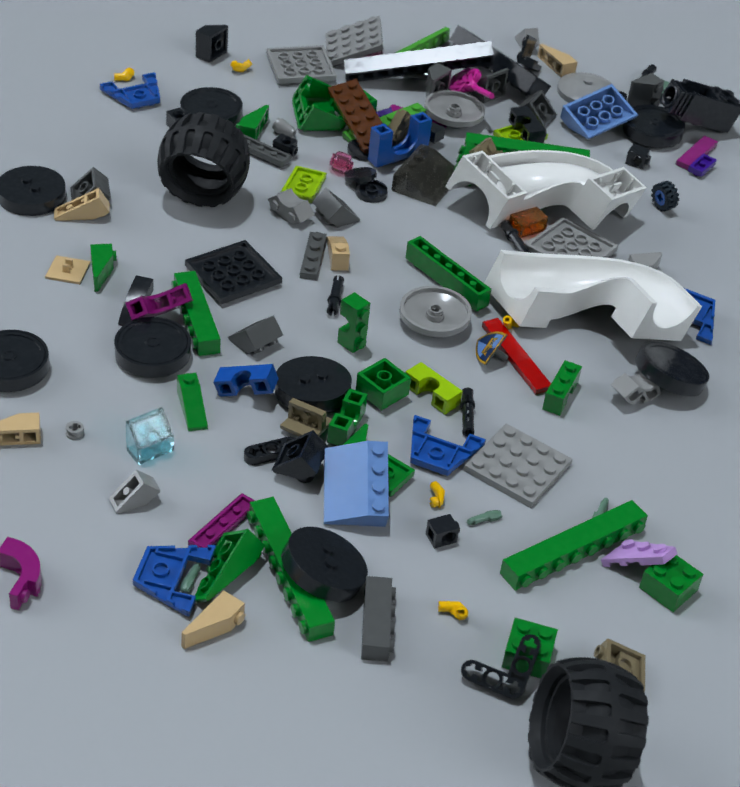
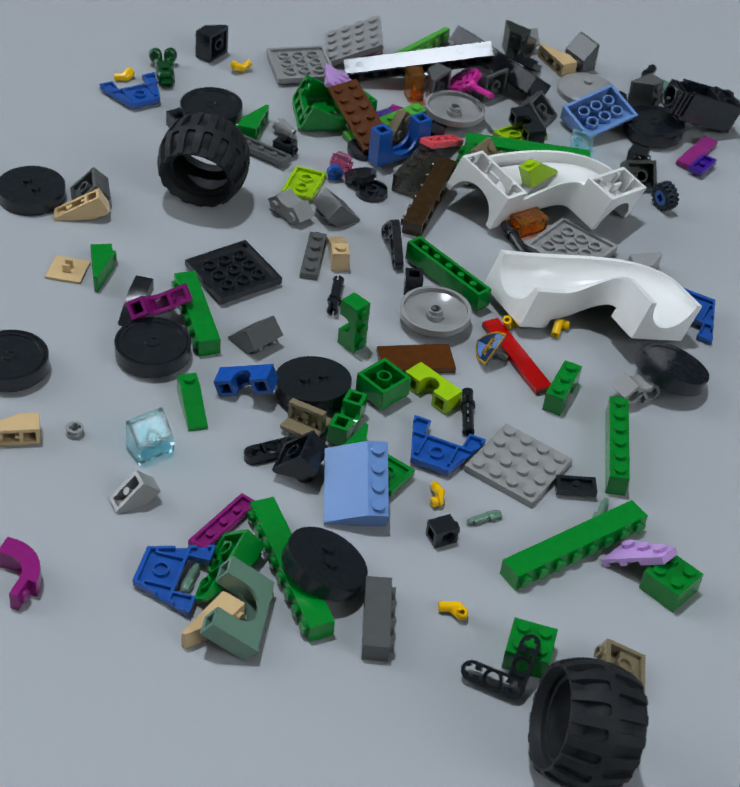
none -> dark green piece [149,47,177,88]
none -> sand green arch [200,556,275,661]
none -> lavender wing [324,63,352,88]
none -> blue tile [326,164,343,181]
none -> reddish brown tile [376,343,456,373]
none -> black beam [381,219,404,269]
none -> dark brown brick [400,156,457,237]
none -> black brick [403,268,423,295]
none -> clear orange brick [404,66,426,102]
none -> coral tile [419,134,464,149]
none -> pearl dark grey slope [502,20,531,61]
none -> lime slope [518,159,558,188]
none -> yellow arm [551,318,570,338]
none -> black plate [555,475,598,497]
none -> slope [565,32,600,73]
none -> clear light blue plate [569,129,595,158]
none -> green brick [605,396,630,496]
none -> pearl dark grey slope [620,160,657,192]

